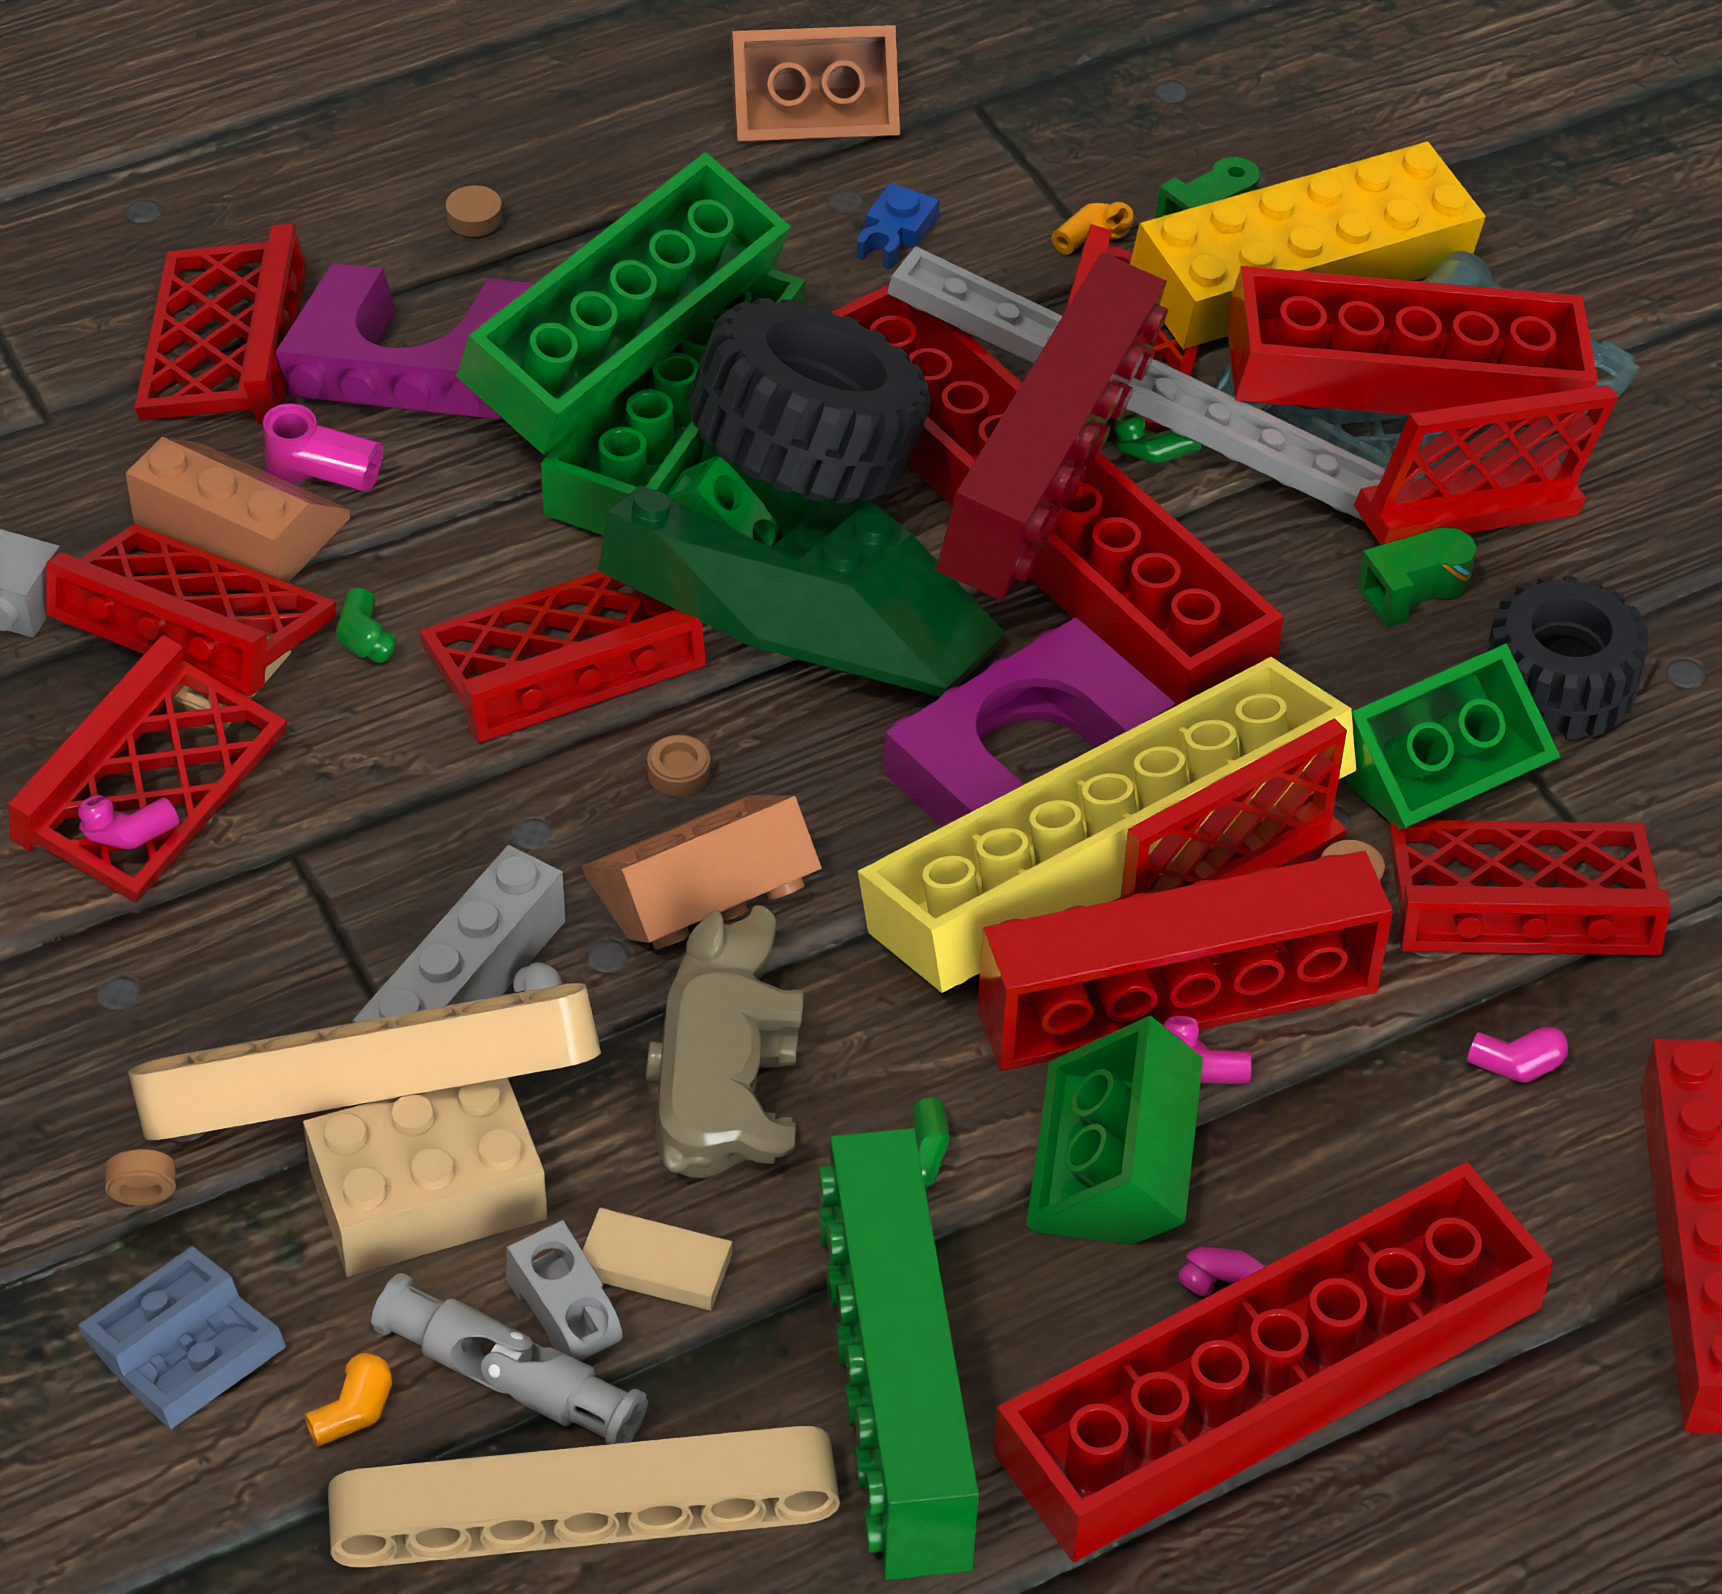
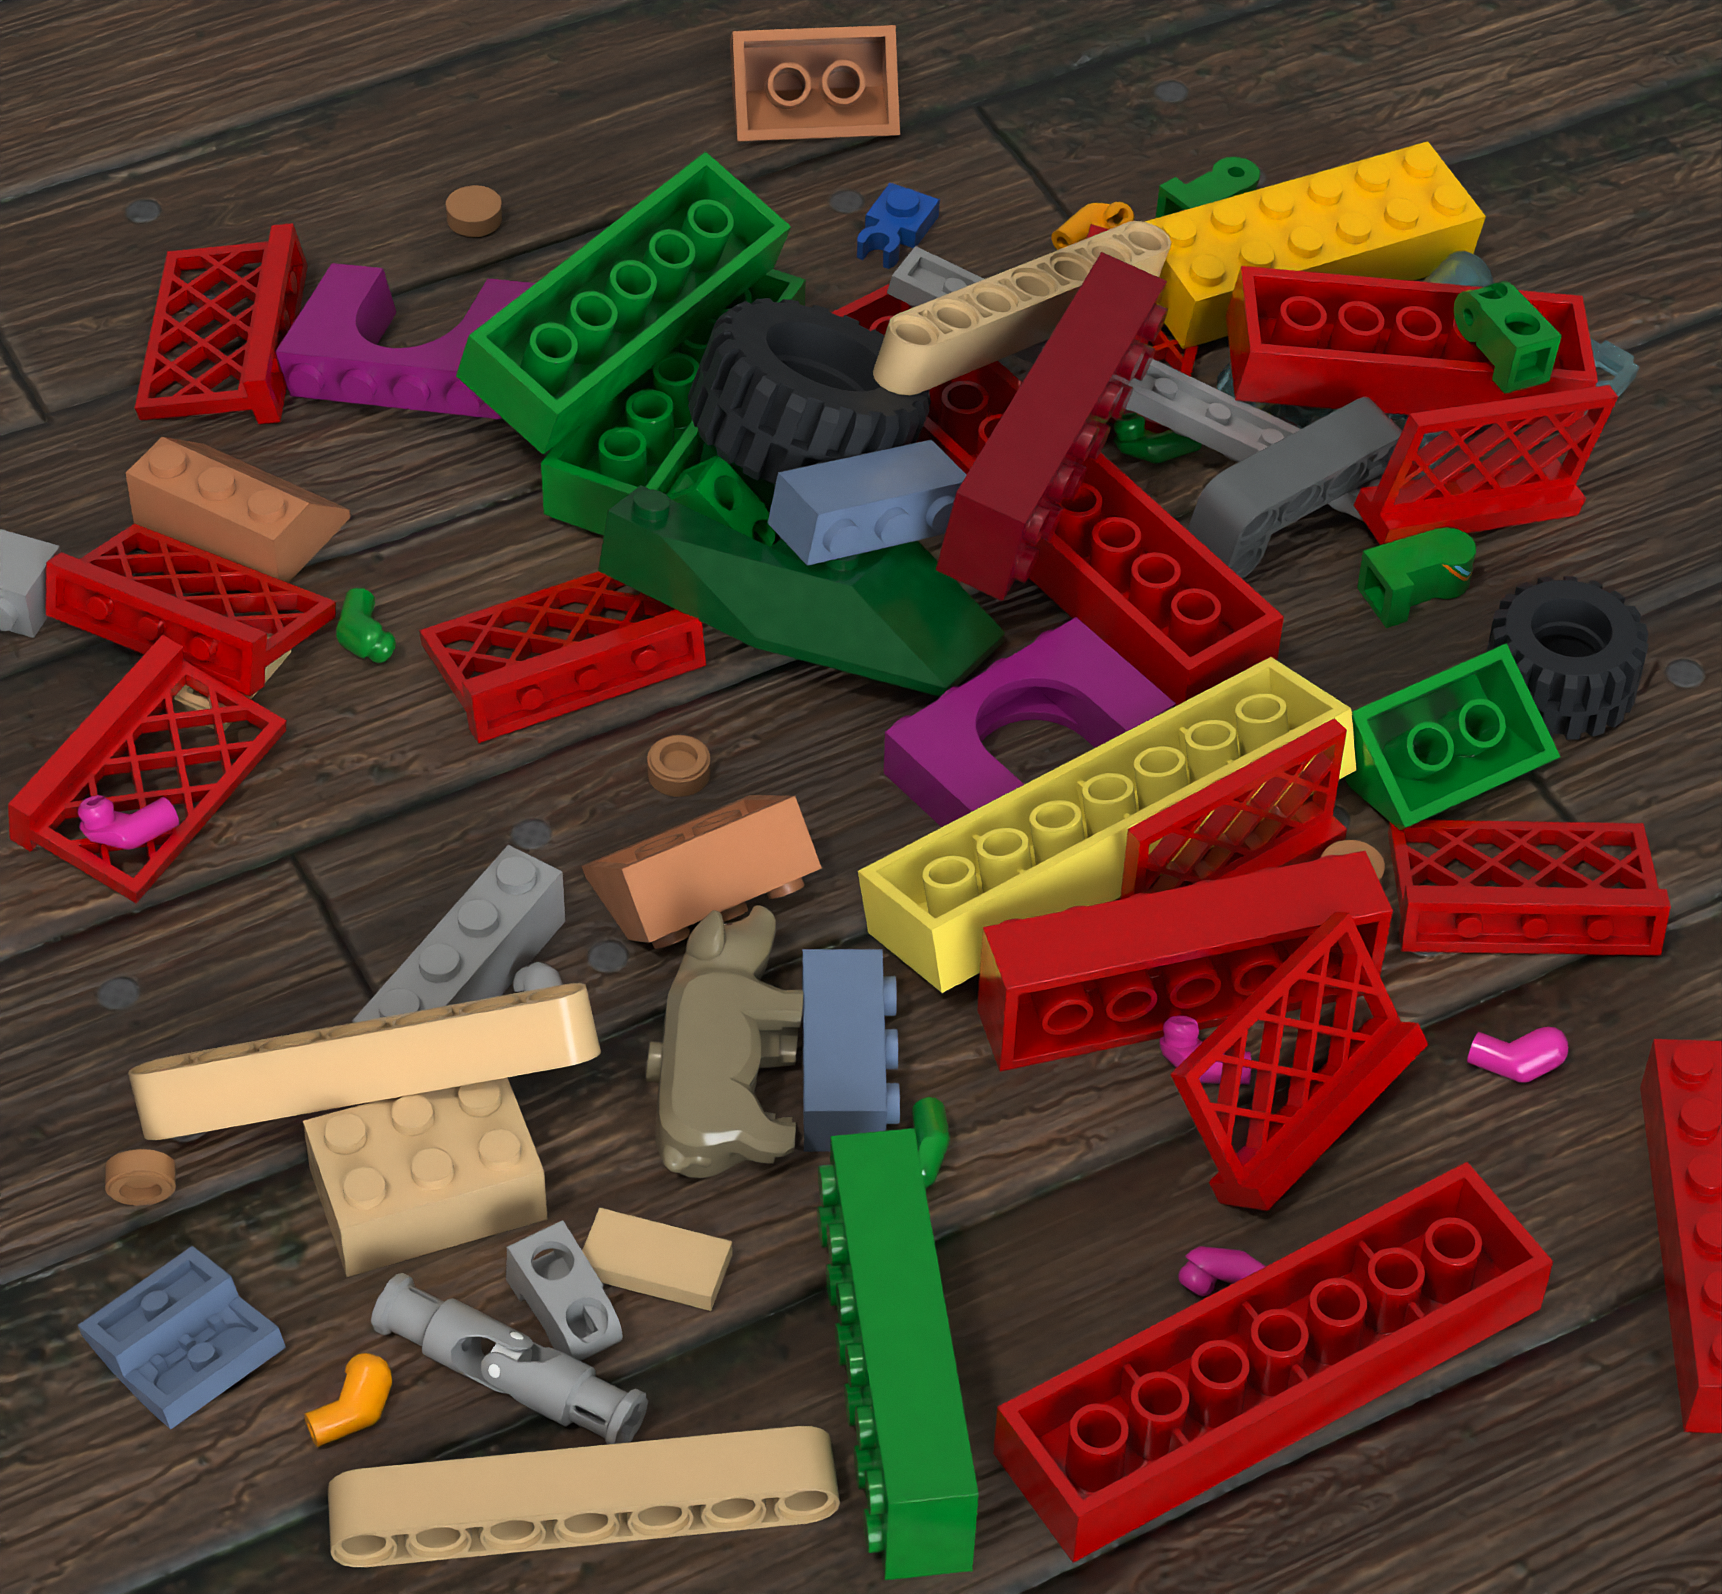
dark pink piece [263,403,383,492] -> none
green slope [1026,1016,1203,1245] -> none
none -> sand blue brick [768,440,966,566]
none -> sand blue brick [802,949,900,1152]
none -> tan beam [873,221,1171,396]
none -> red fence [1170,911,1428,1211]
none -> dark grey beam [1187,397,1402,579]
none -> green leg [1454,281,1562,394]

